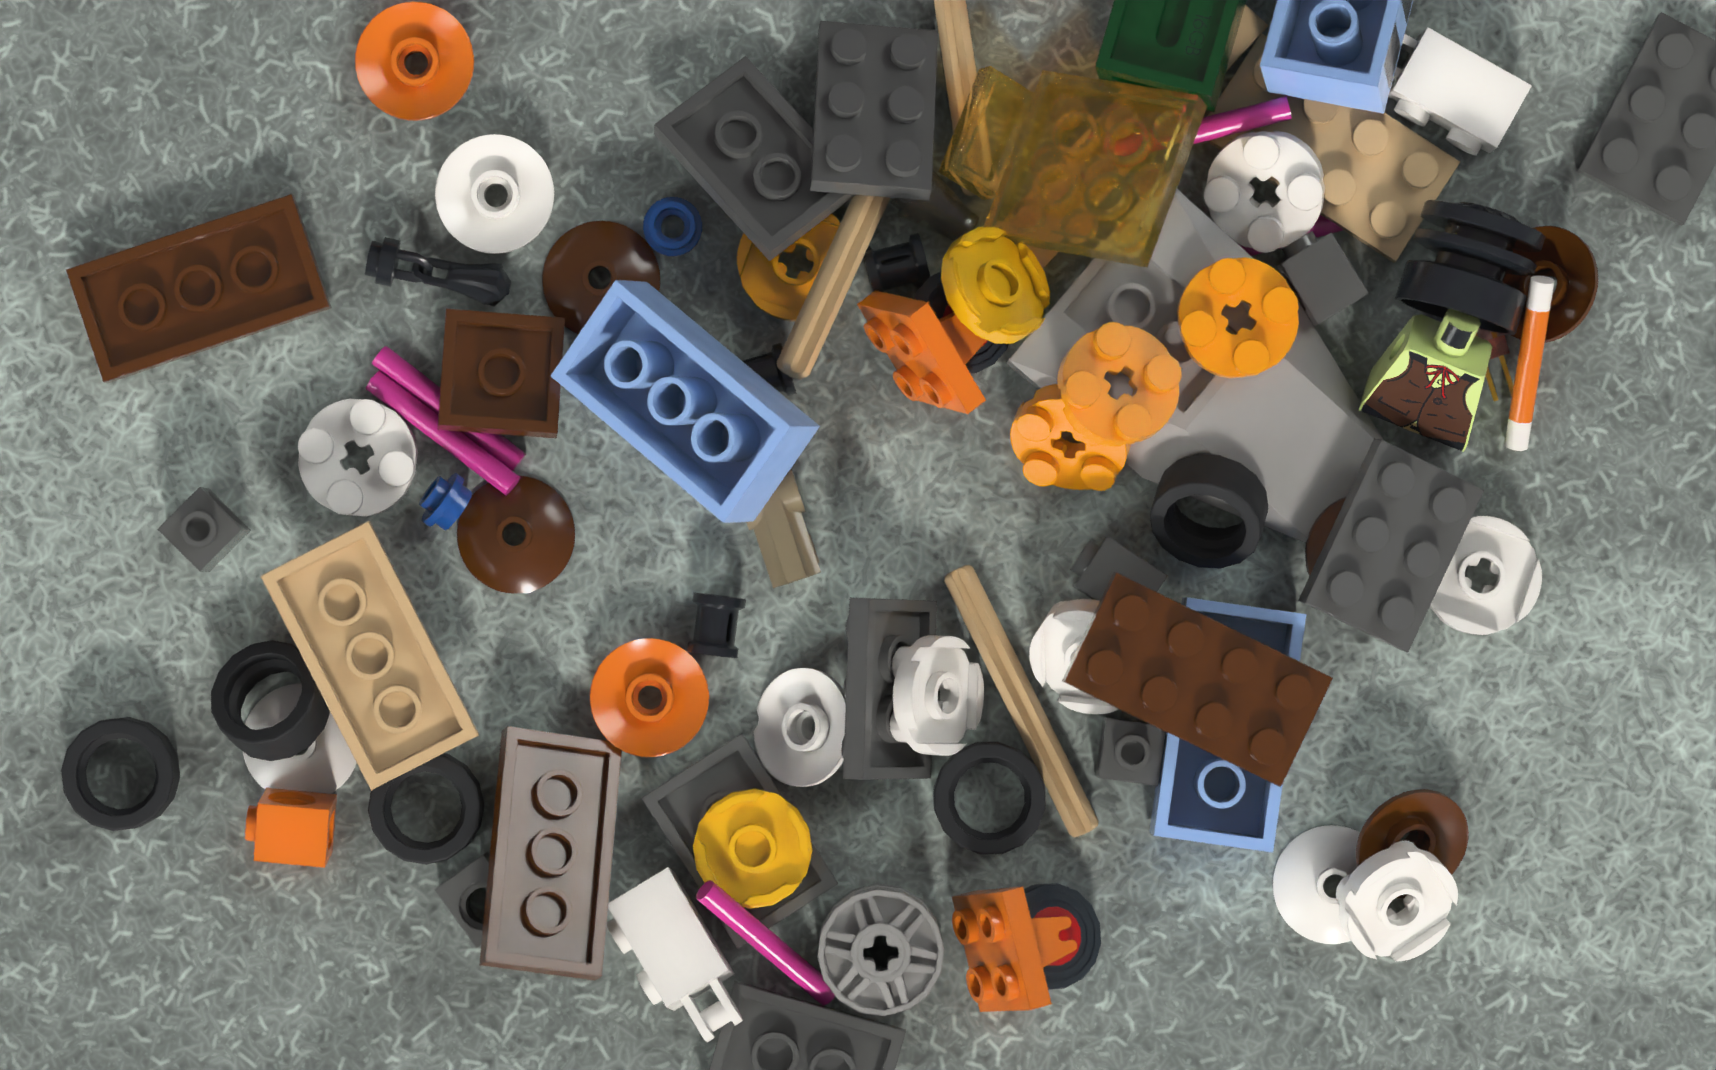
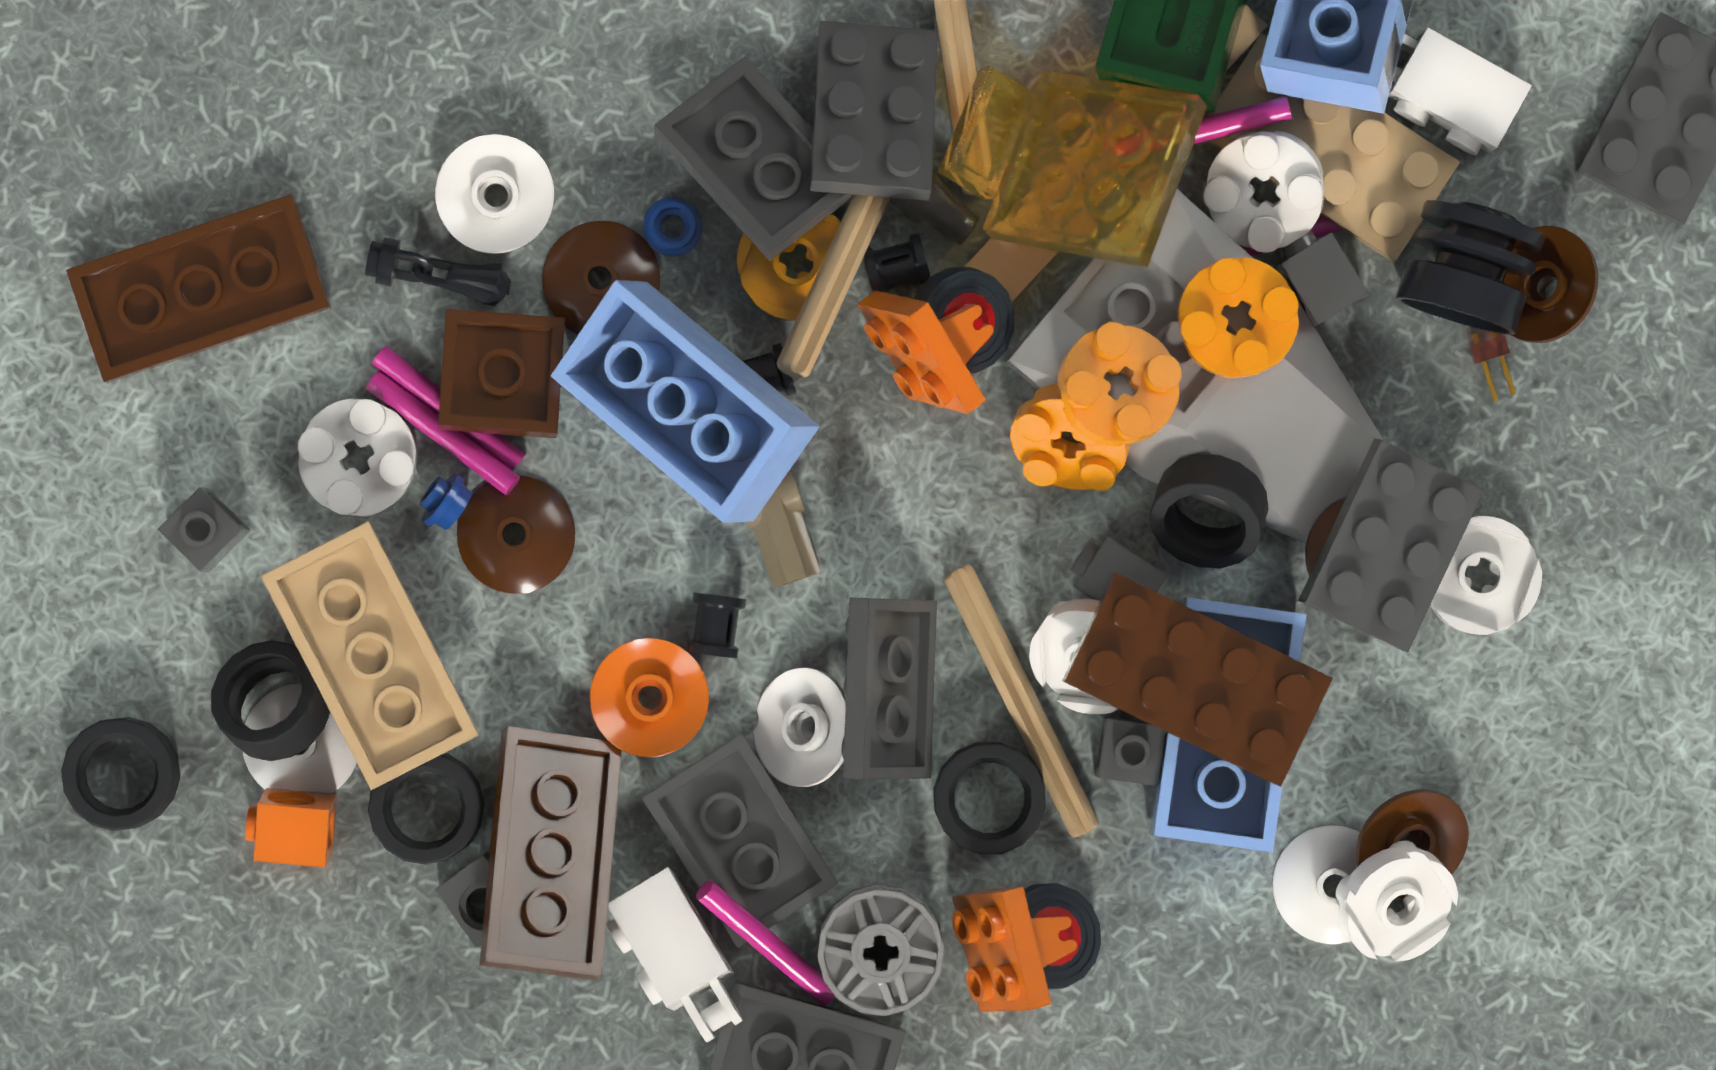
orange dish [355,2,474,121] -> none
yellow tile [693,788,813,909] -> none
white plate [890,635,984,756] -> none
yellow tile [941,227,1050,344] -> none
torso [1359,309,1493,452] -> none
orange bar [1504,275,1554,451] -> none

